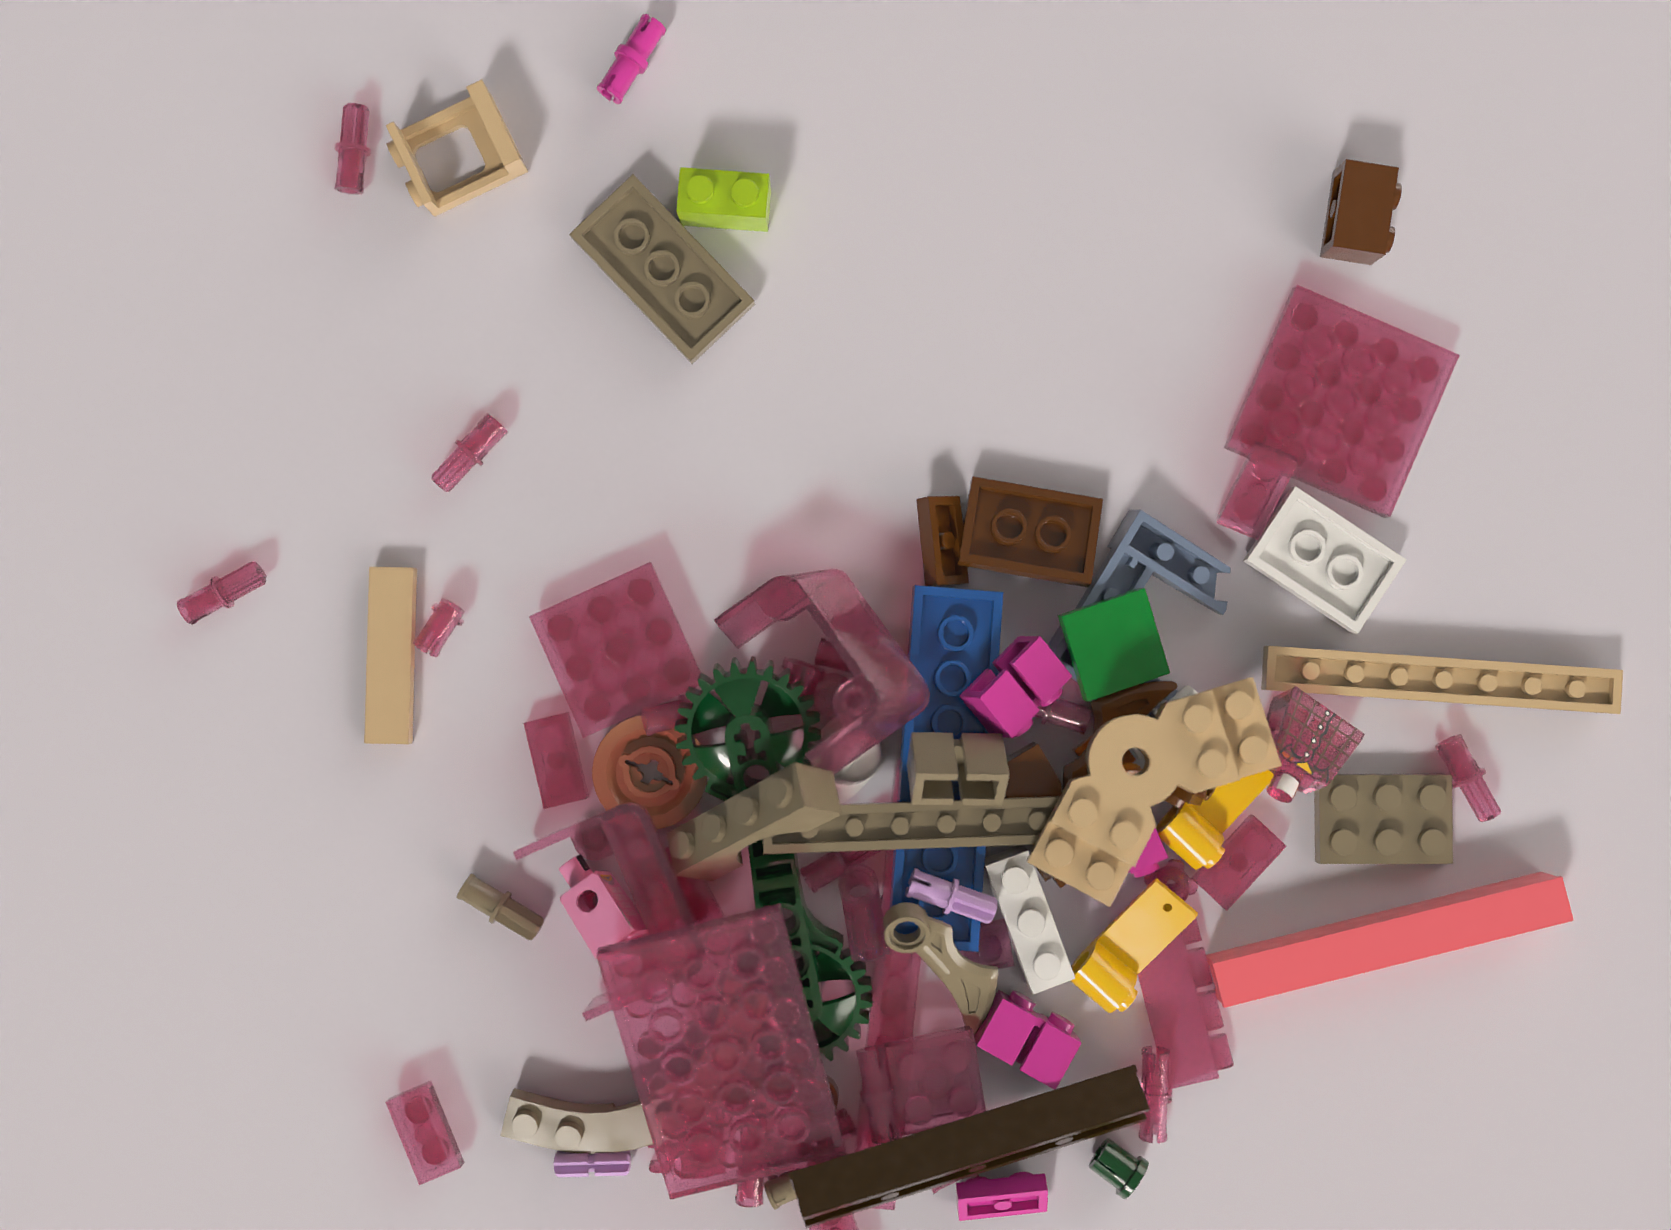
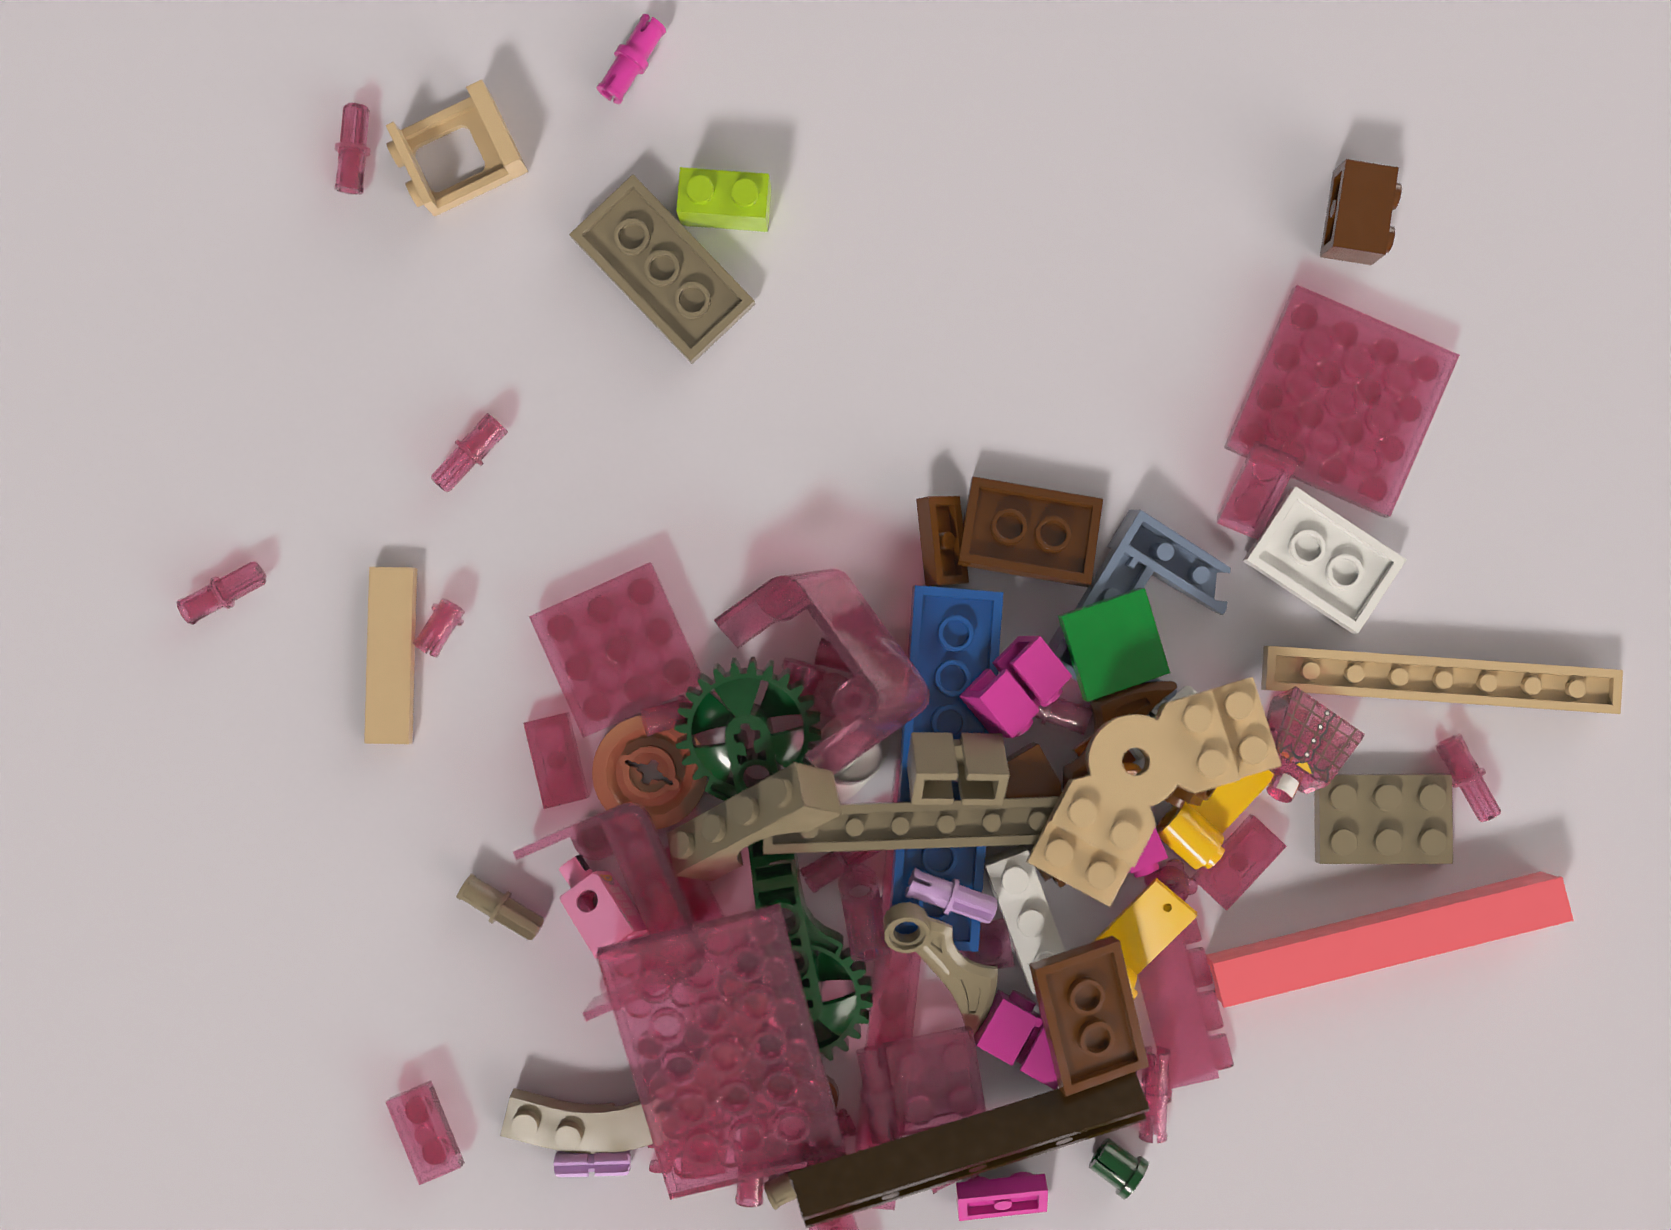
none -> reddish brown plate [1029,935,1149,1096]

